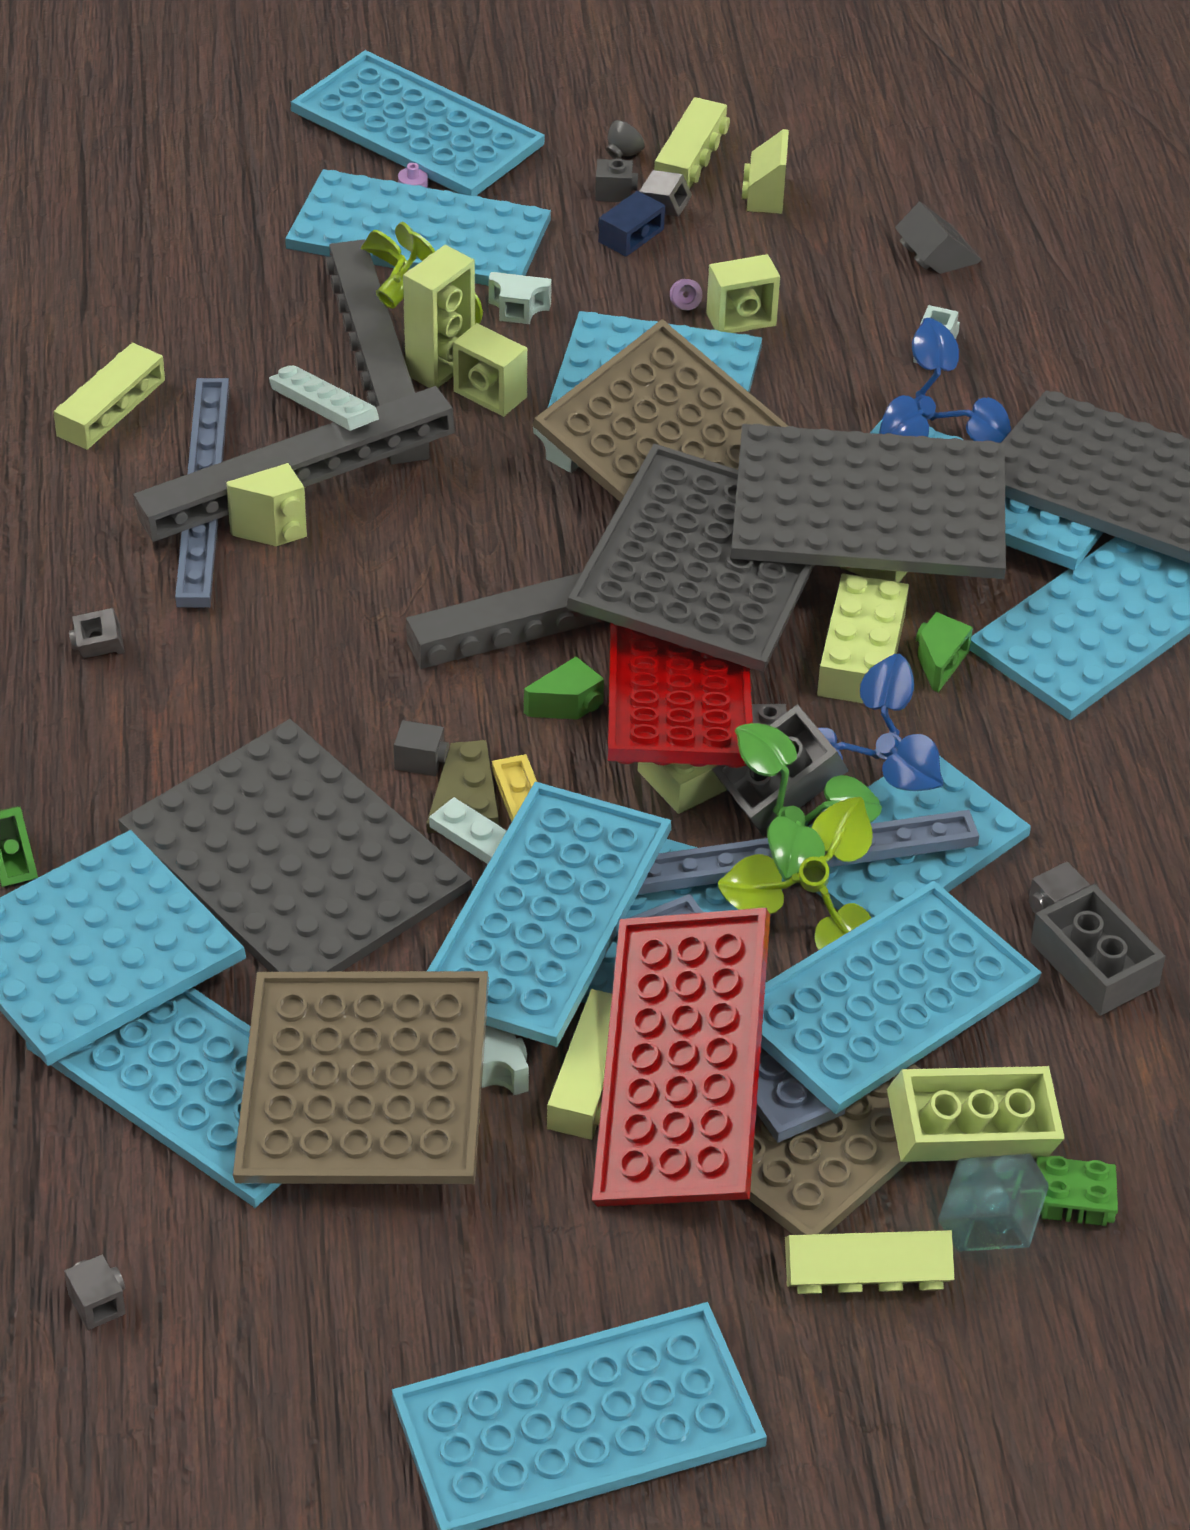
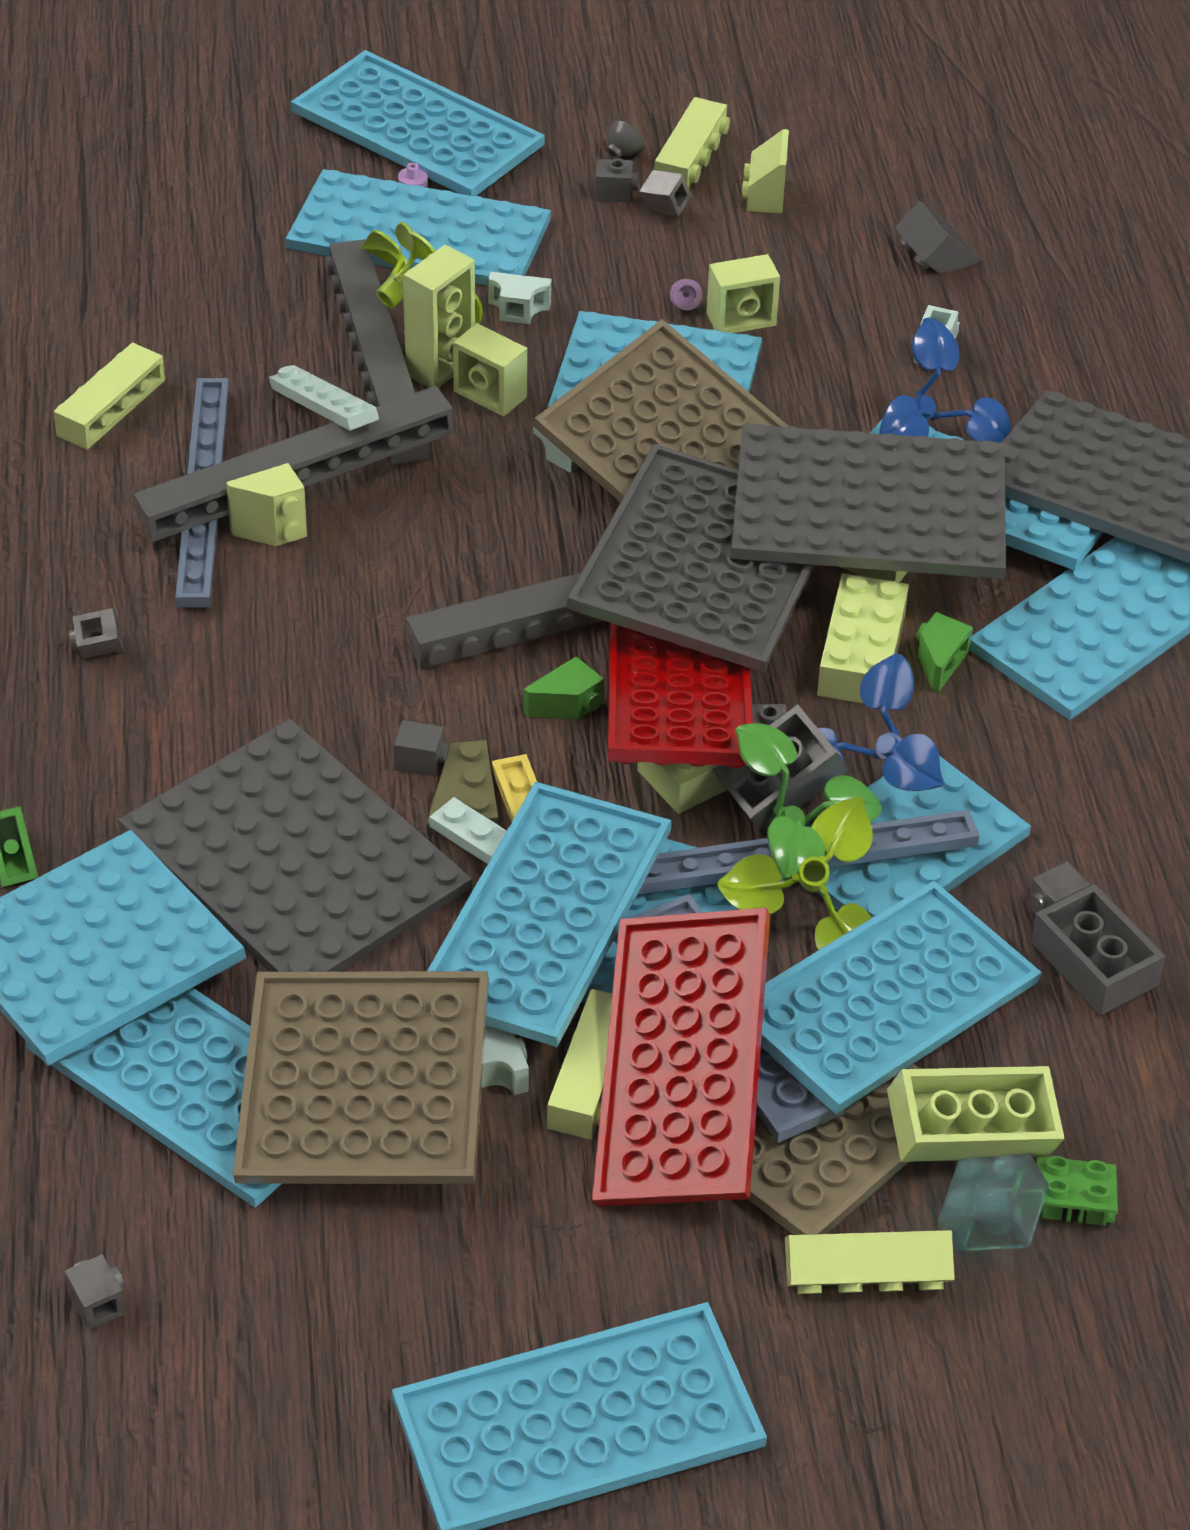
dark blue brick [598,191,665,257] -> none

